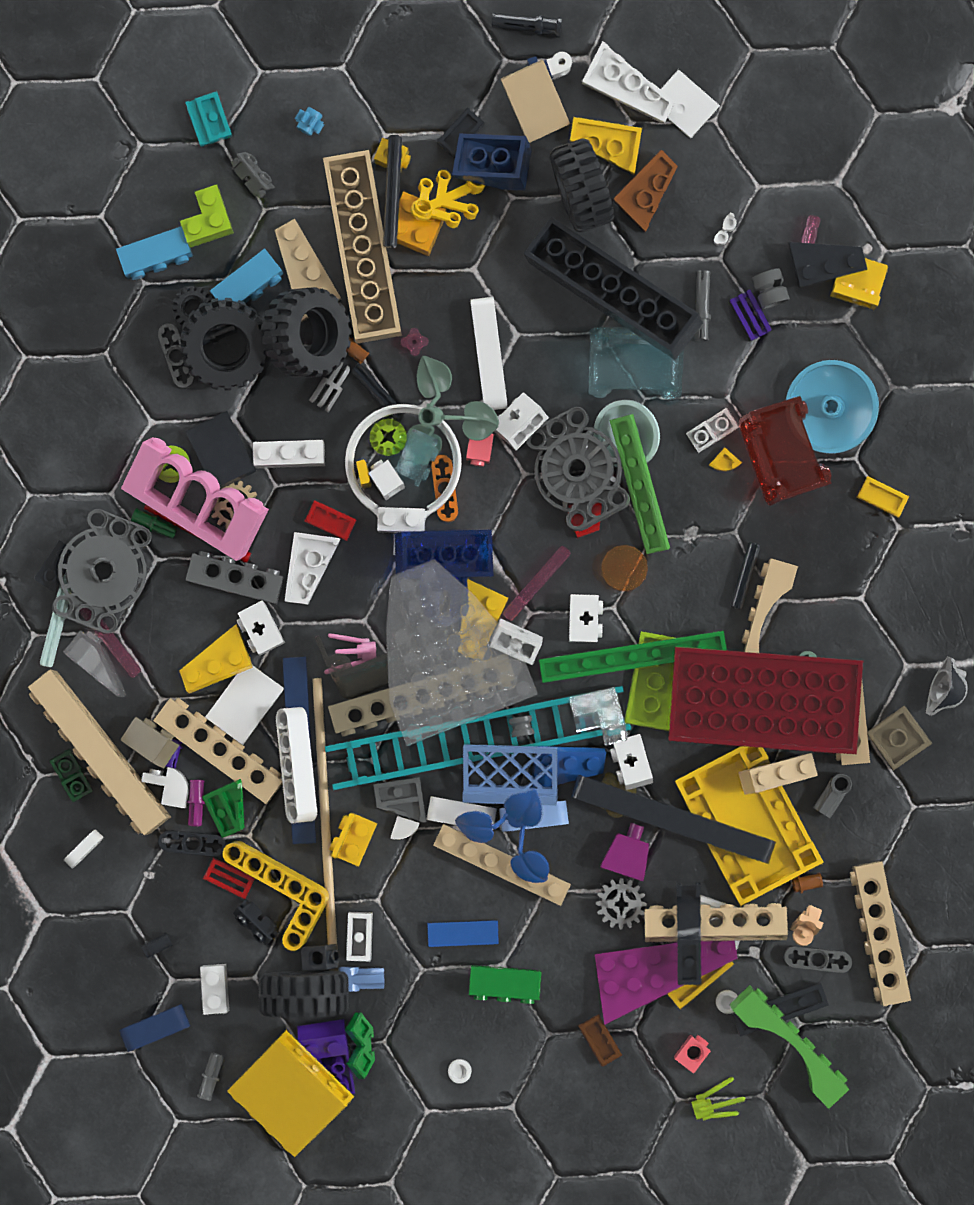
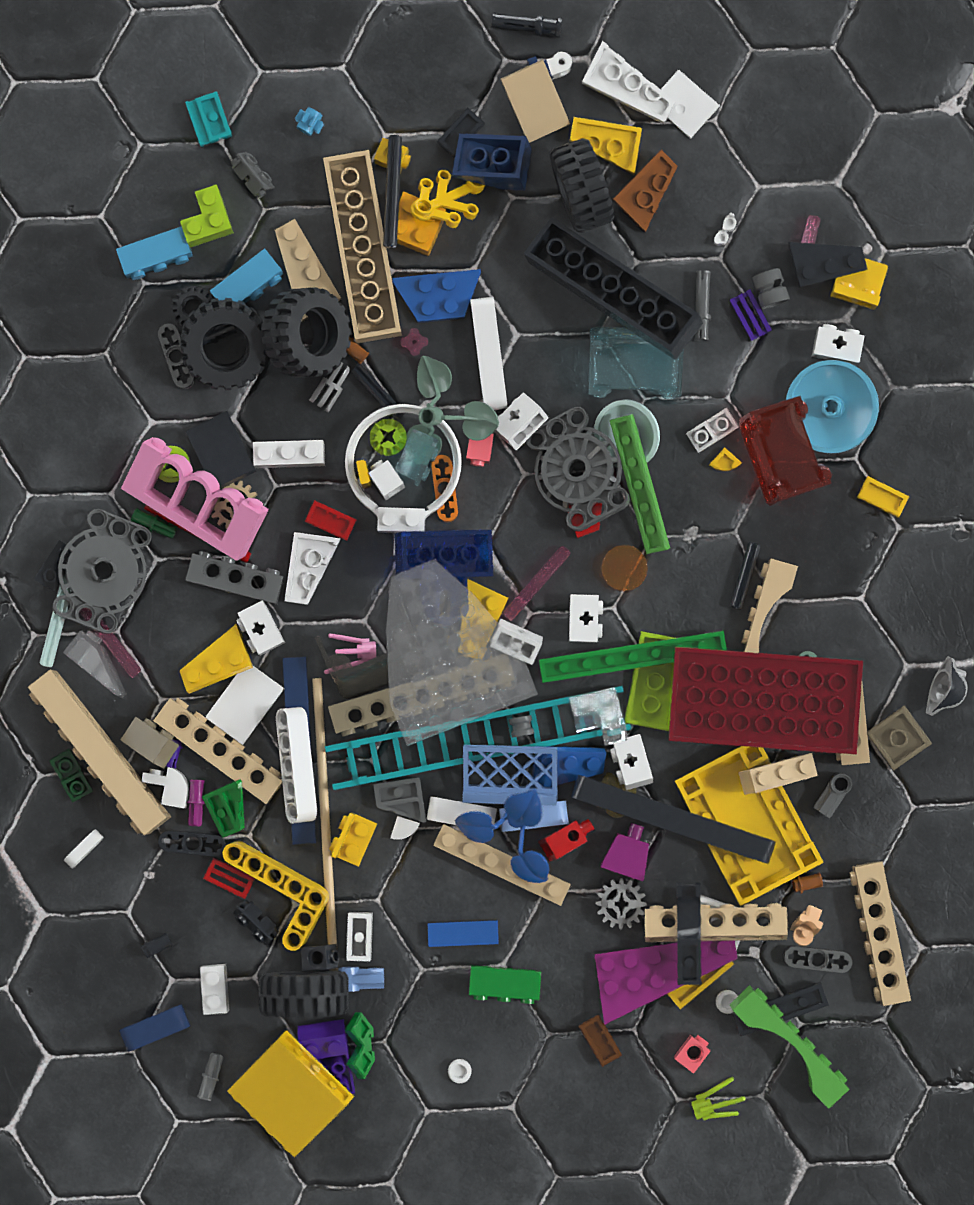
none -> blue wing [392,269,481,323]
none -> red torso [538,819,595,862]
none -> white brick [811,324,865,366]

